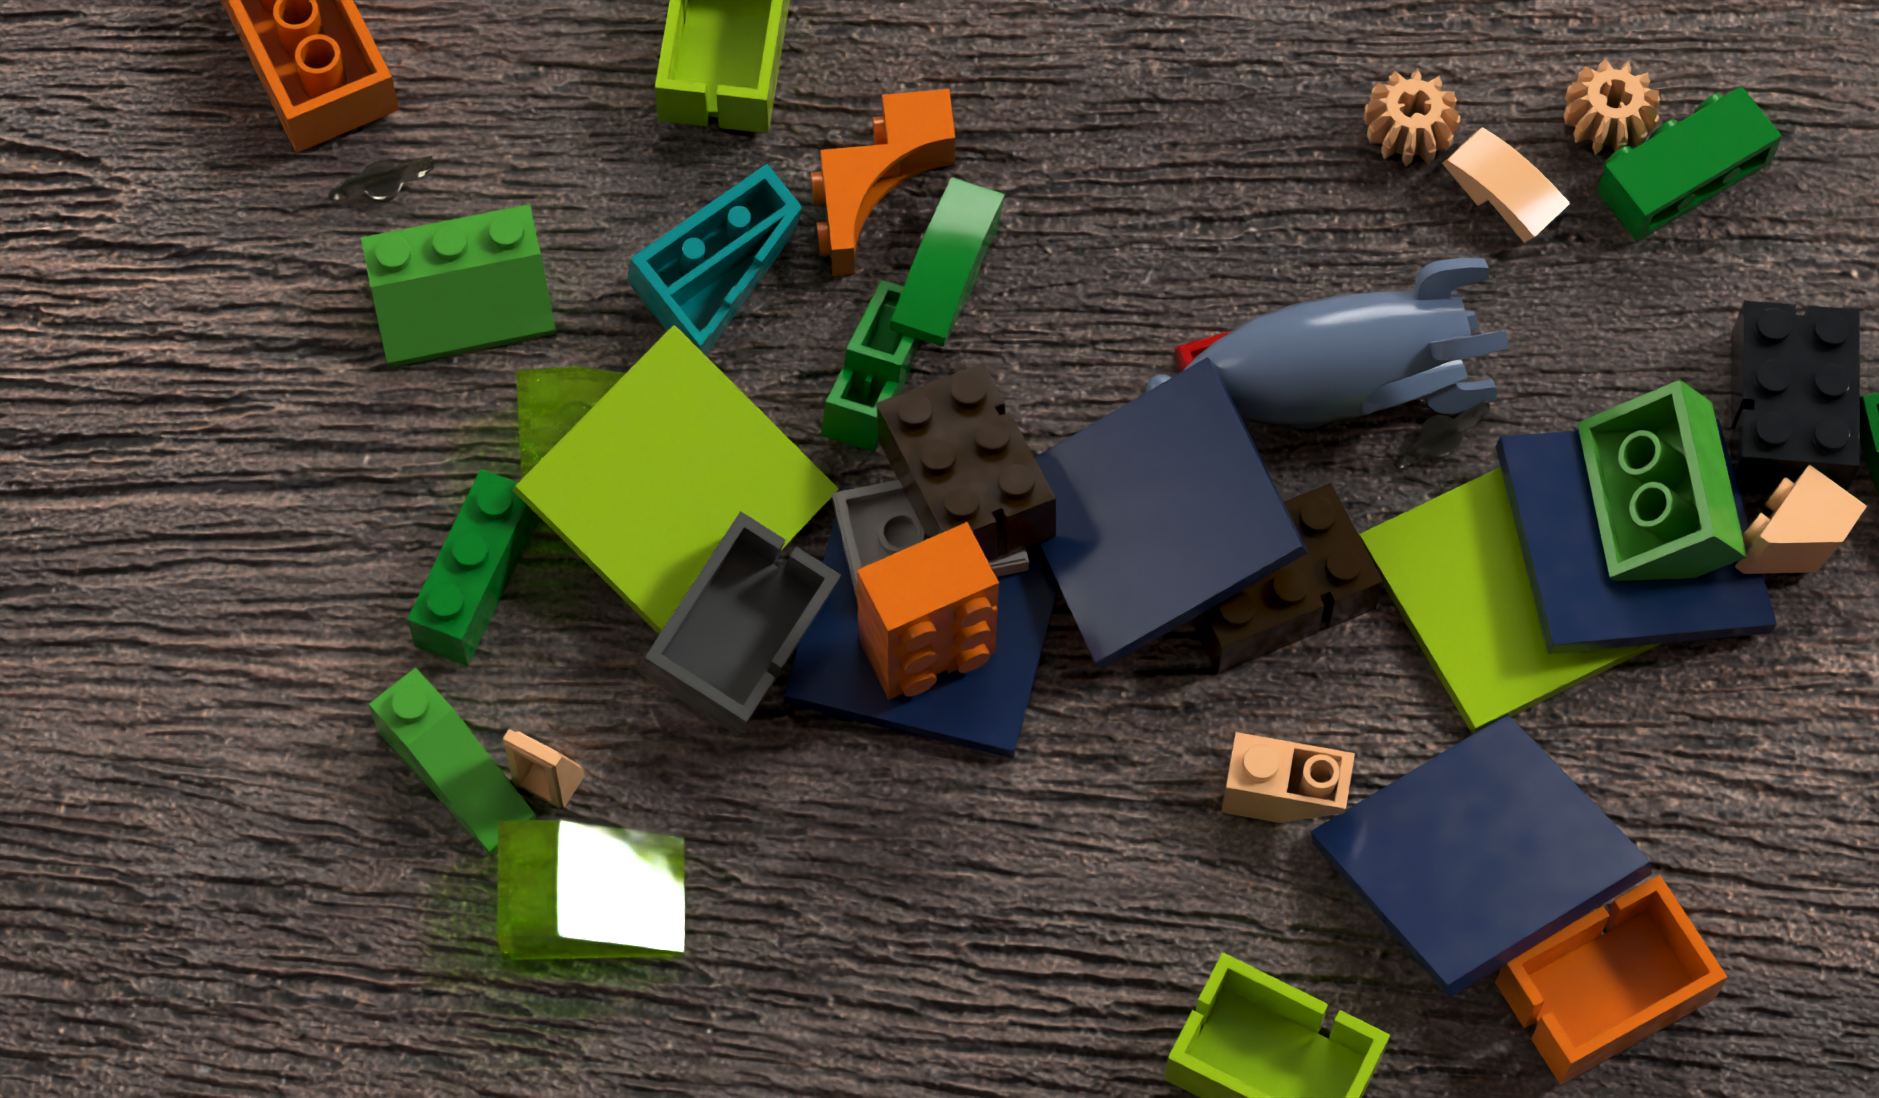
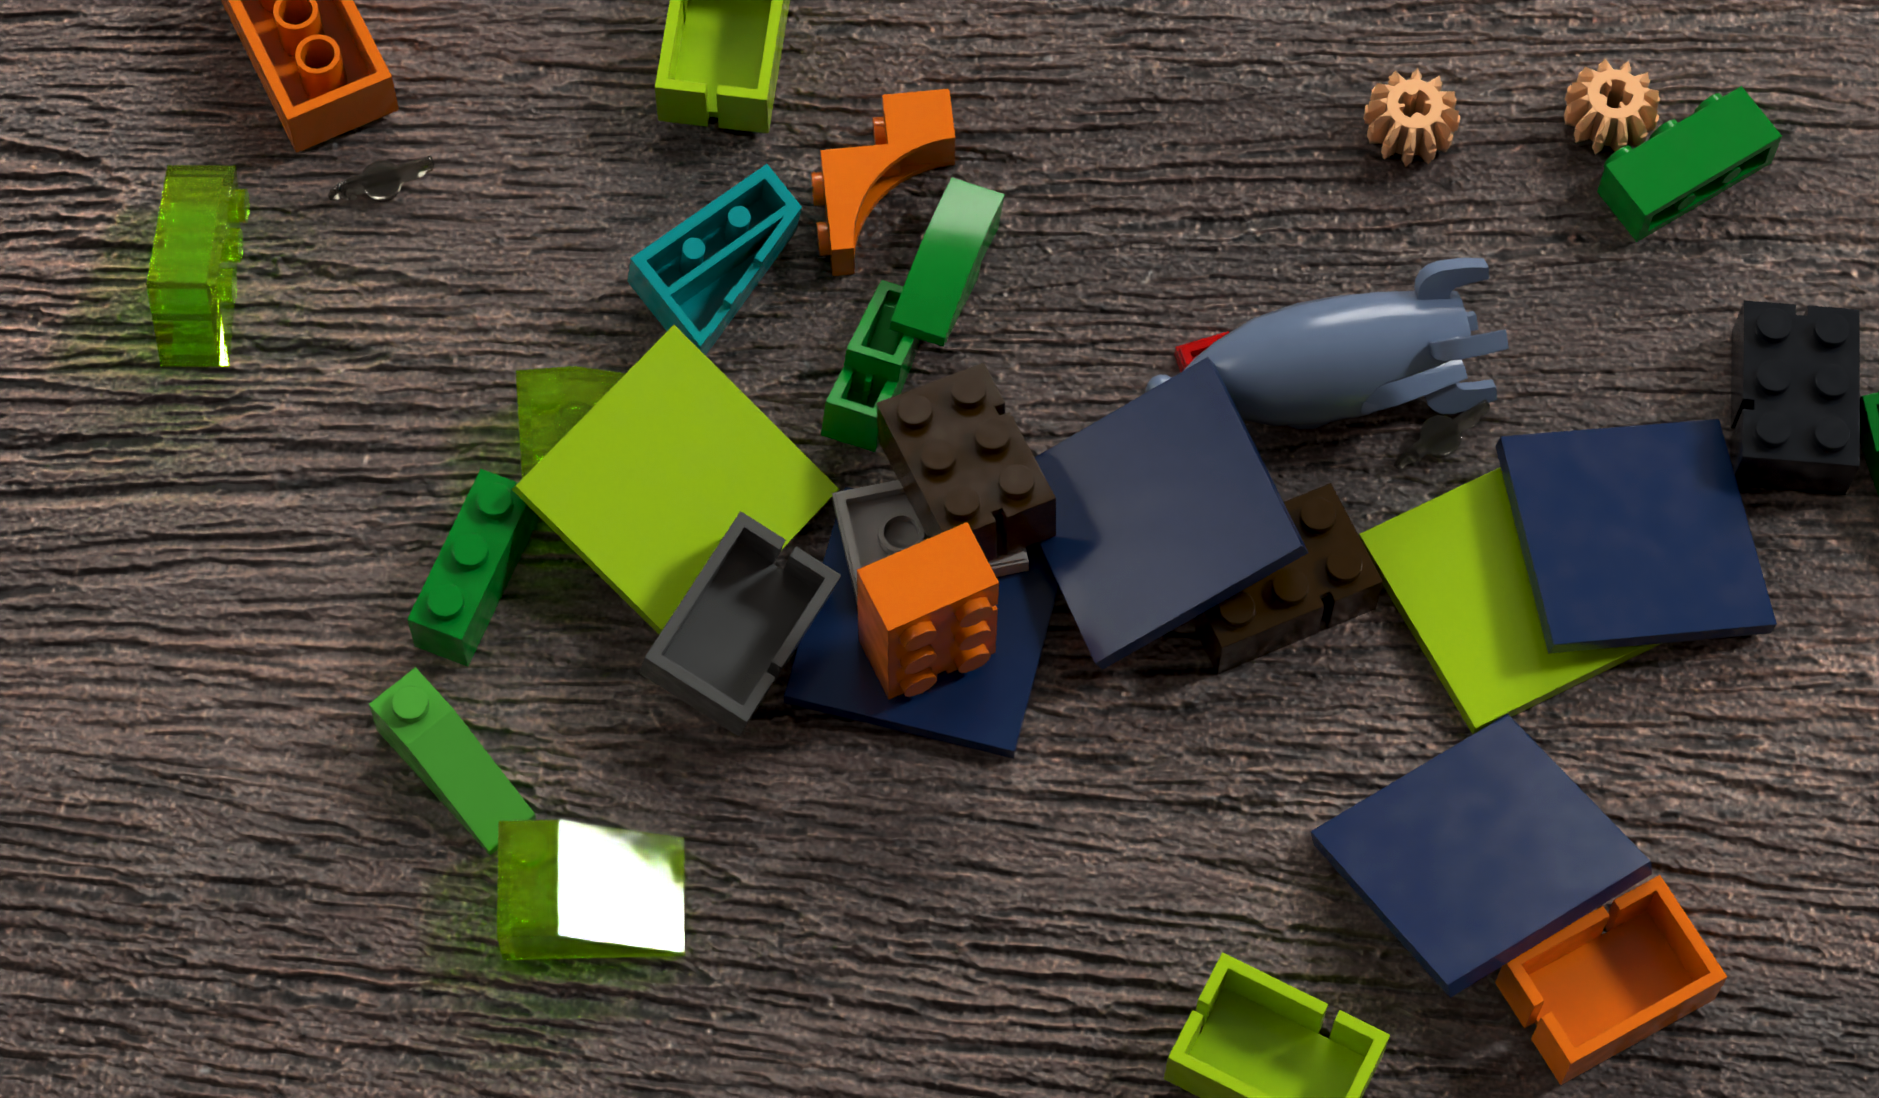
bright green slope [361,204,557,368] -> none
light nougat slope [503,729,584,809] -> none
light nougat slope [1221,732,1355,823] -> none
light nougat slope [1442,127,1570,243] -> none
bright green slope [1577,380,1747,581] -> none
light nougat slope [1735,465,1867,574] -> none
none -> clear neon green wedge [146,165,250,367]

